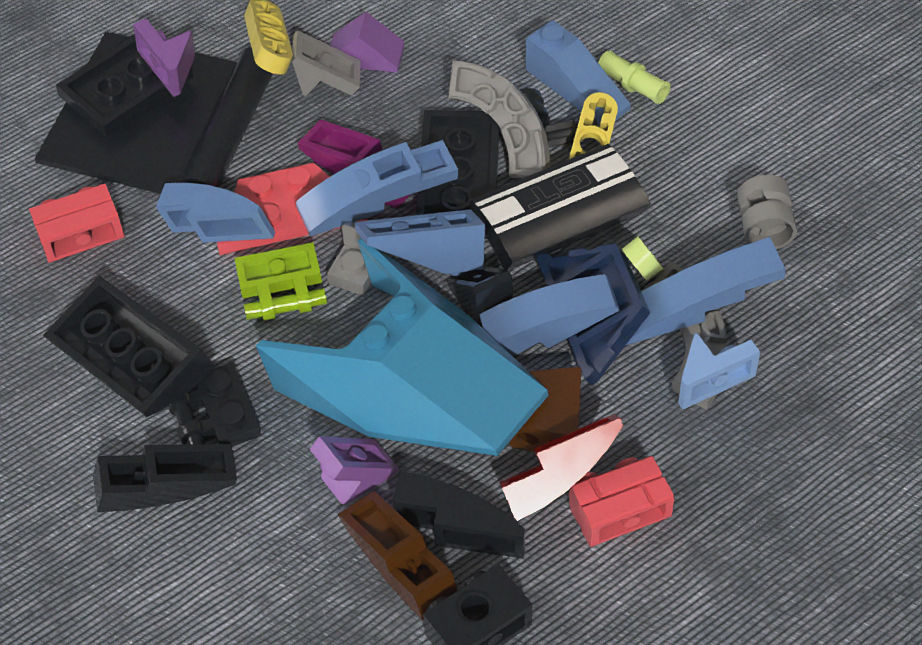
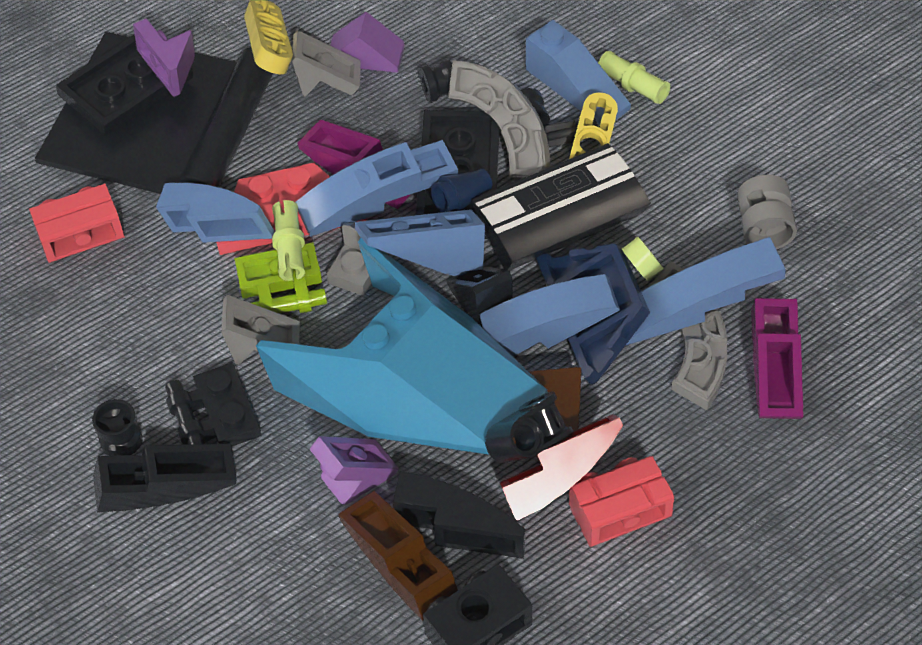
black slope [43,275,215,417] -> none
light blue slope [678,333,760,410] -> none
none -> black wheel [92,399,143,456]
none -> light grey slope [221,295,300,365]
none -> yellowish green pin [272,200,305,281]
none -> black wheel [419,60,452,103]
none -> dark blue cone [431,168,492,213]
none -> black piece [485,391,574,463]
none -> magenta slope [751,298,803,419]

